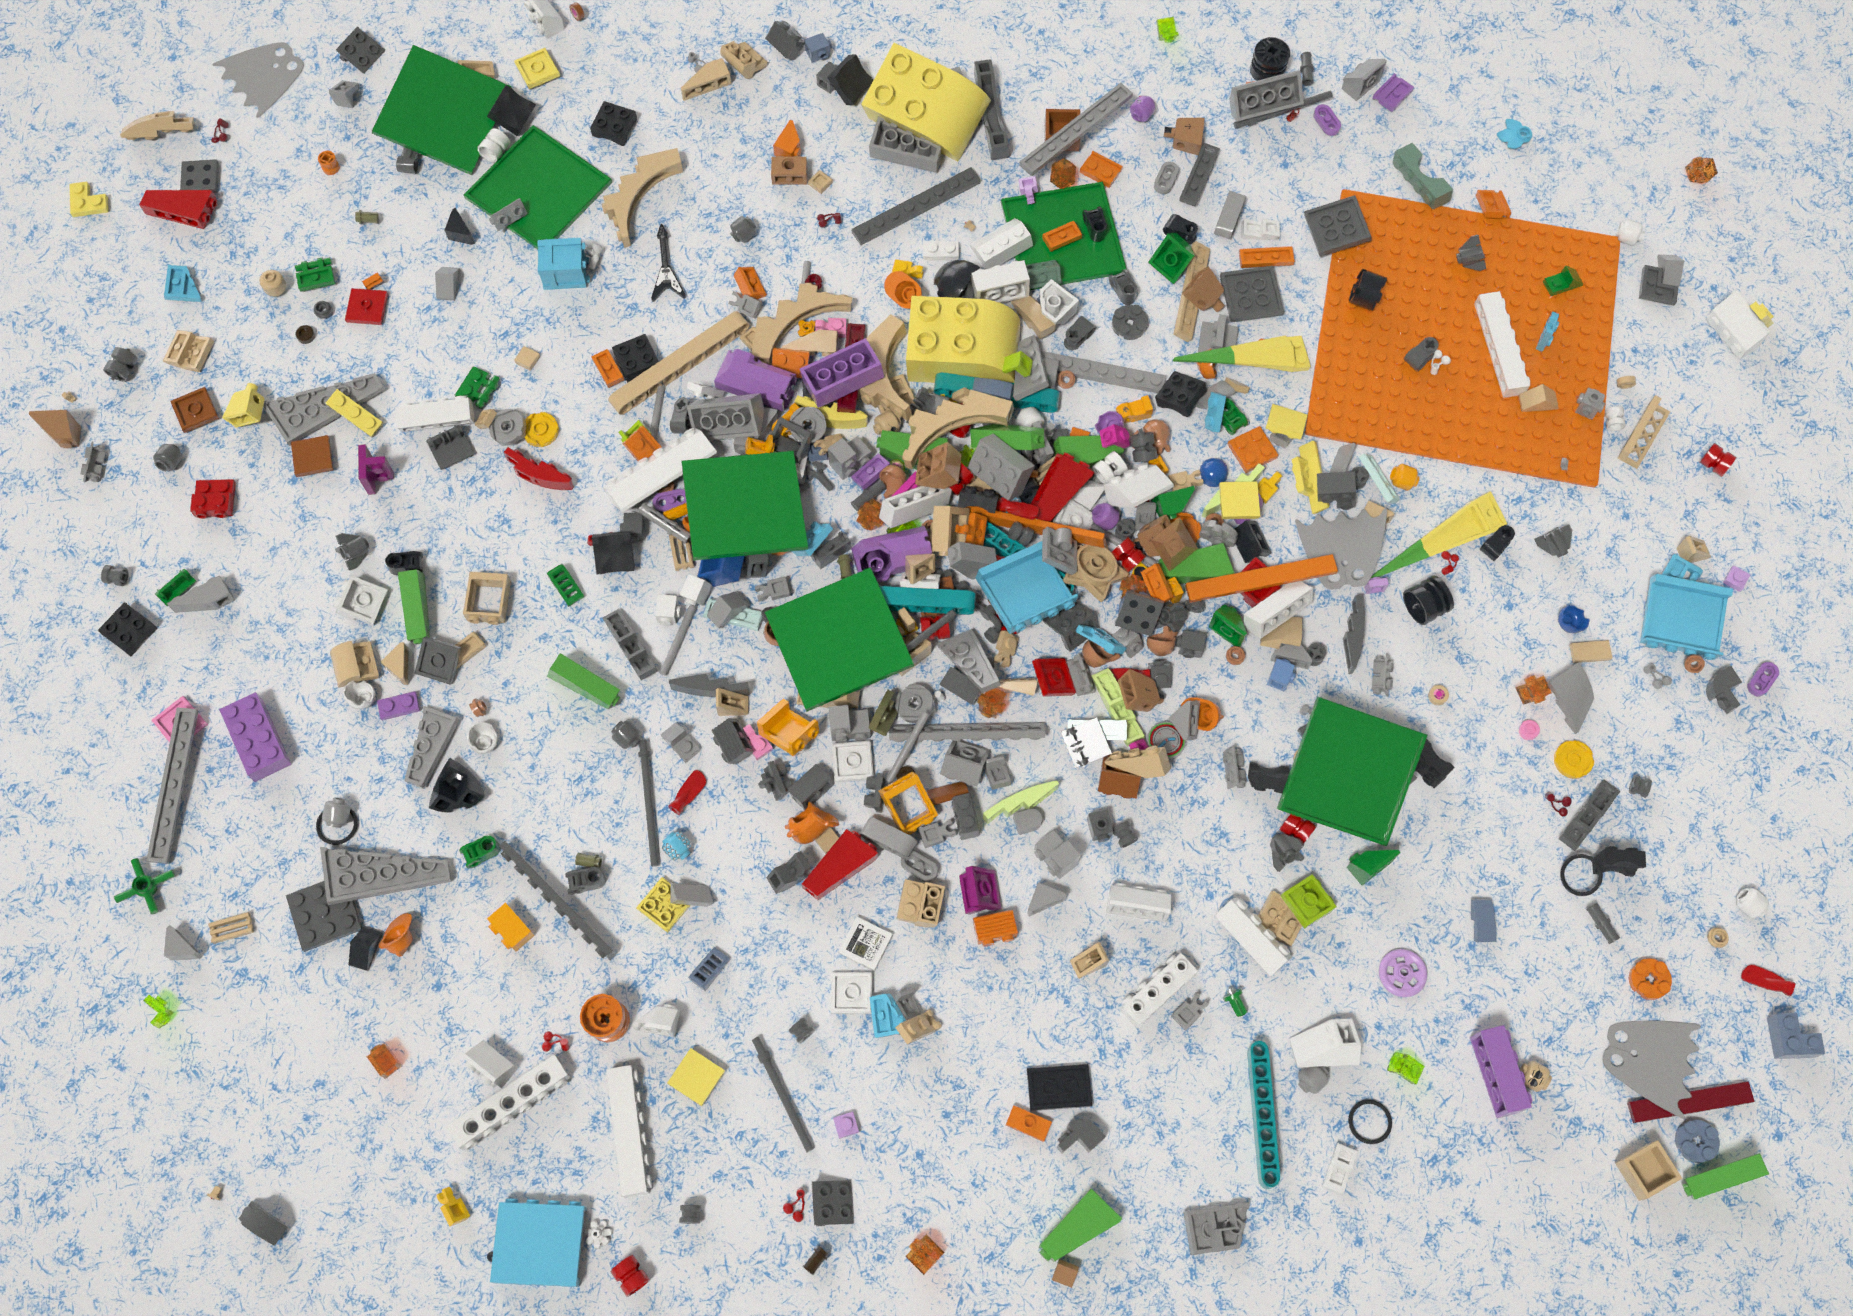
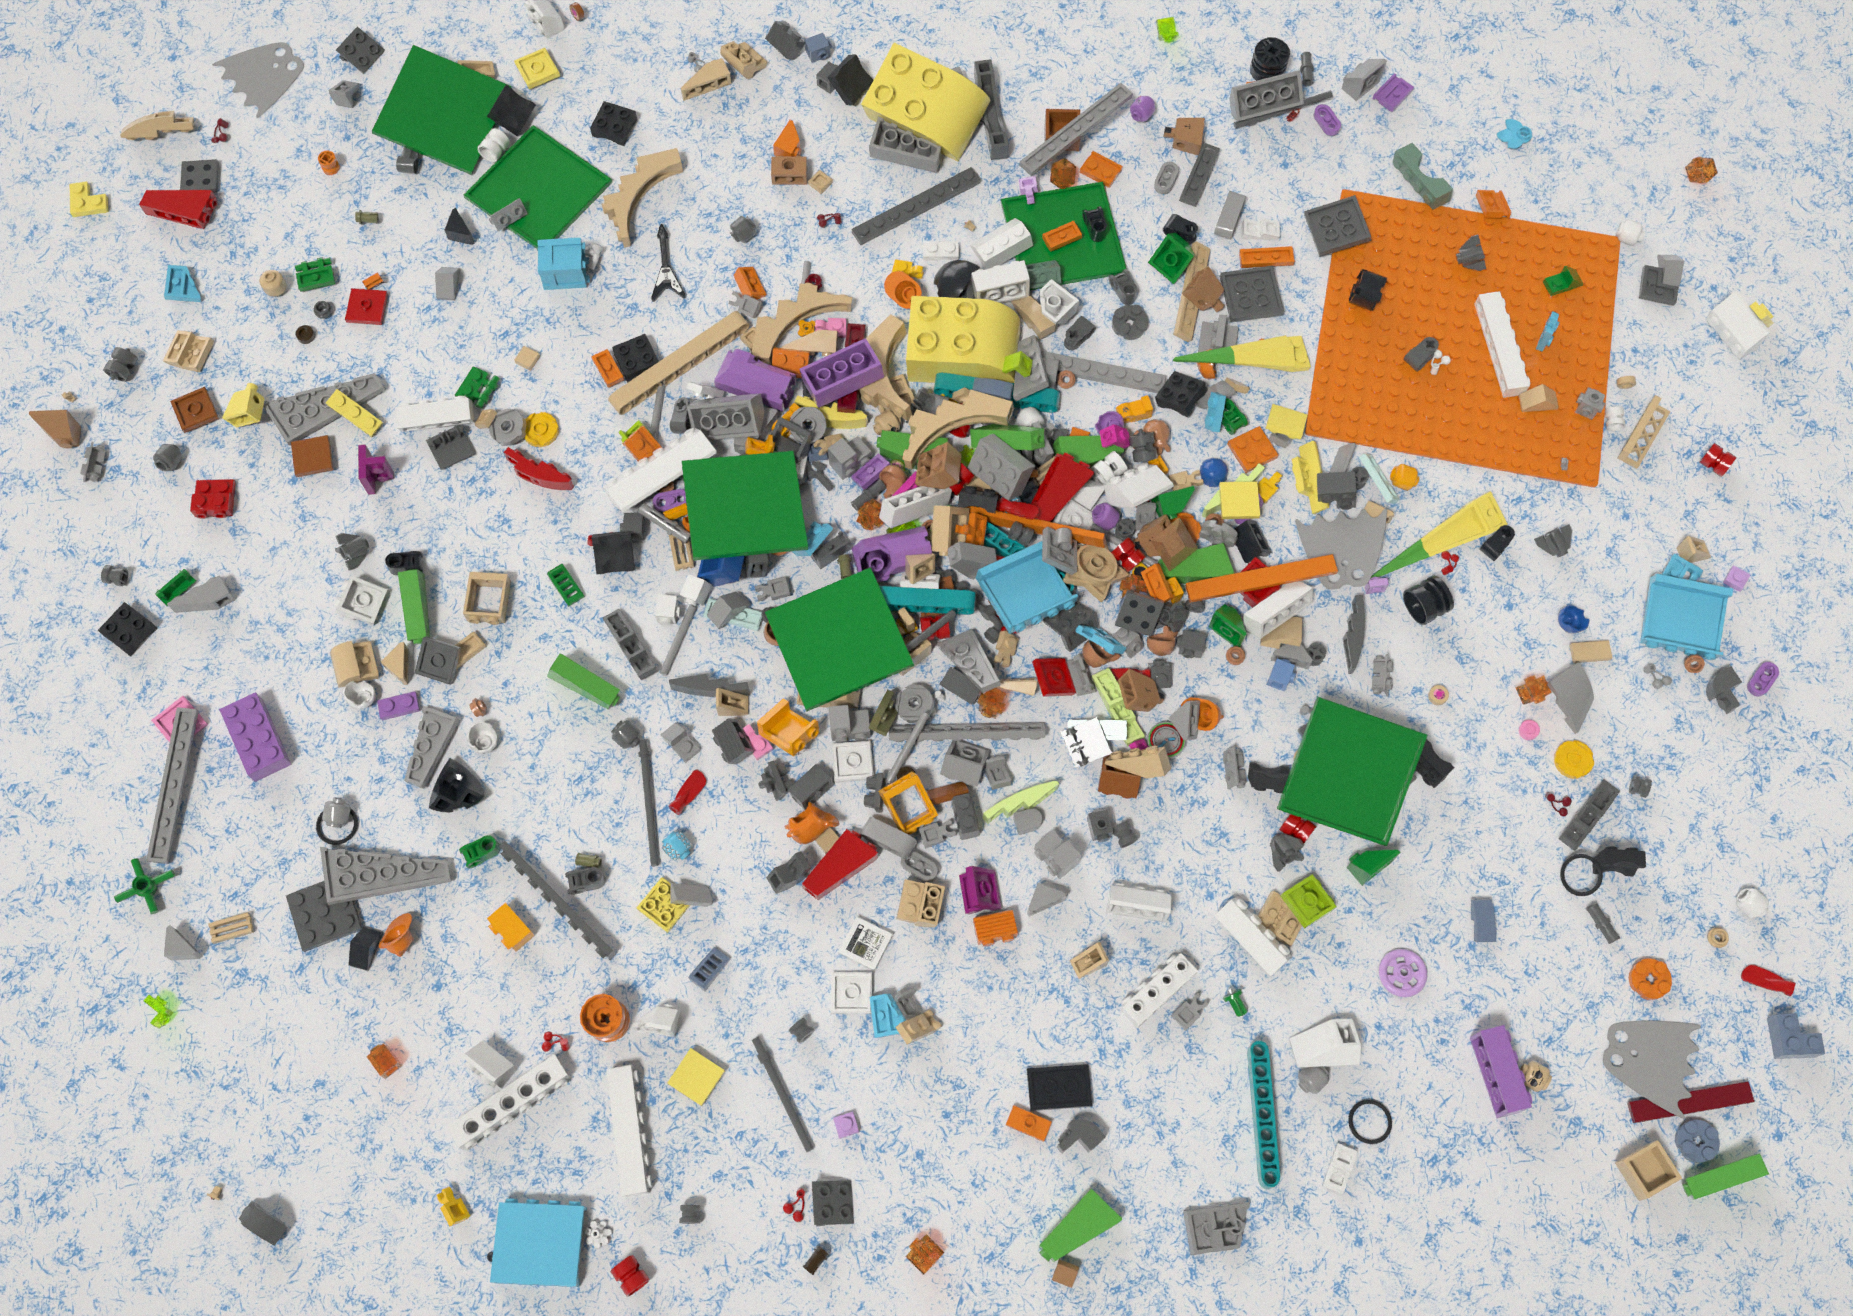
clear neon green bracket [1387,1052,1425,1085] -> none

